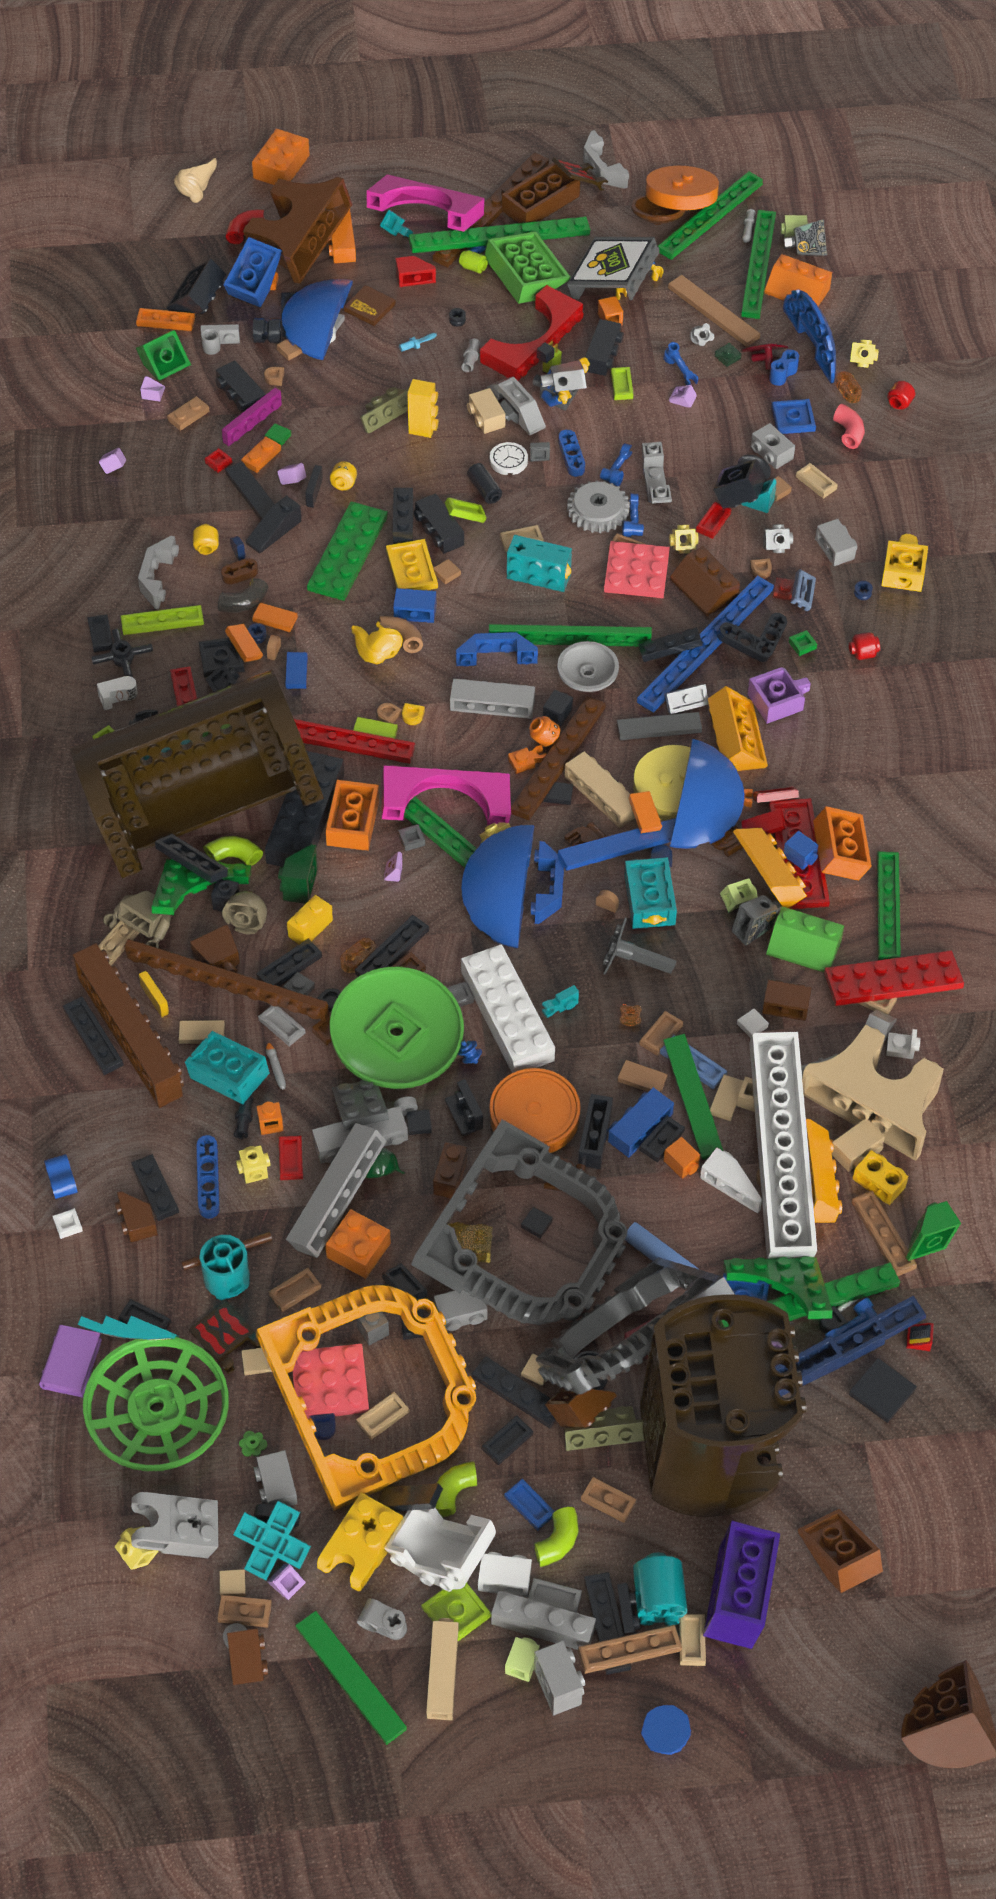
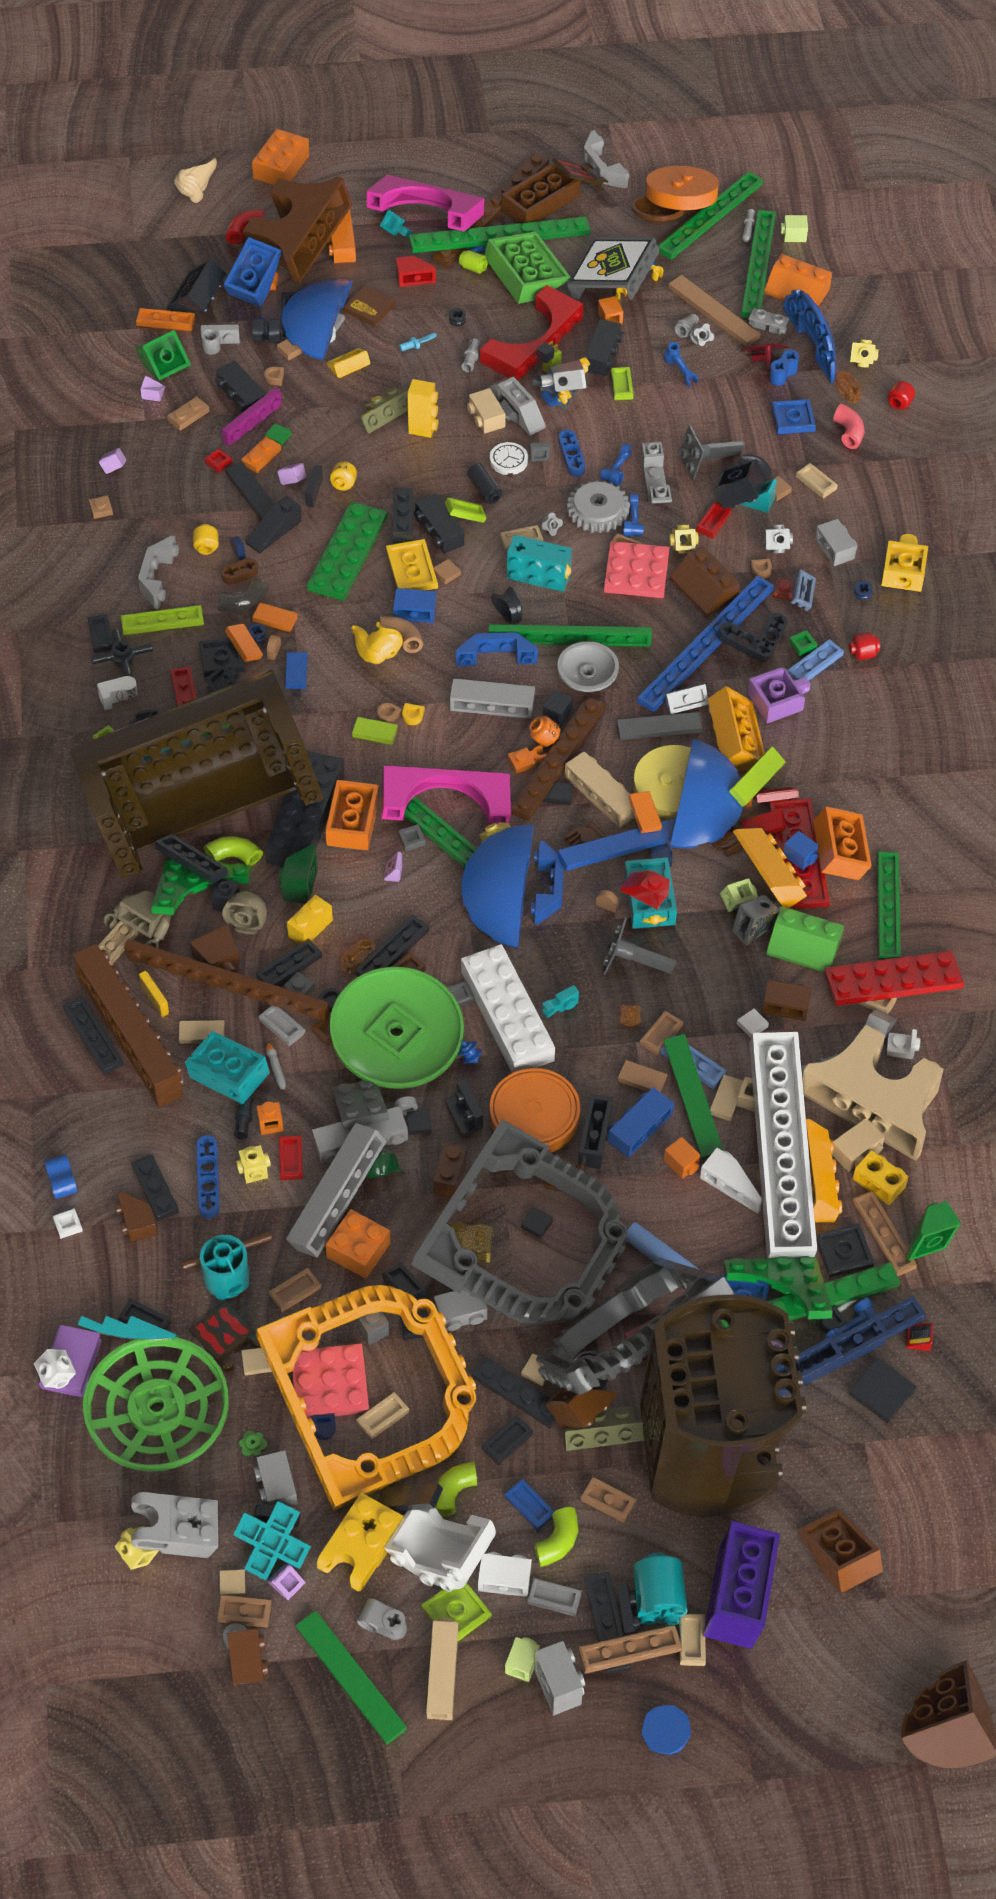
red plate [294,719,415,764] -> none
light grey brick [491,1590,596,1650] -> none
black plate [638,627,703,662] -> none
black plate [639,1115,685,1163] -> none
lavender slope [669,385,697,407] -> none
clear green plate [715,343,742,367] -> none
light grey brick [751,423,795,469] -> none
torso [784,220,827,256] -> none
none -> white brick [34,1349,76,1389]
none -> medium nougat plate [89,495,113,519]
none -> yellow slope [327,348,370,378]
none -> black piece [491,586,523,624]
none -> light grey plate [541,512,563,536]
none -> red slope [620,870,670,910]
none -> light grey cone [675,314,699,338]
none -> dark grey piece [679,425,744,480]
none -> lime tile [729,746,786,807]
none -> light grey hinge [748,308,790,335]
none -> medium blue tile [787,639,844,680]
none -> black tile [816,1223,874,1278]

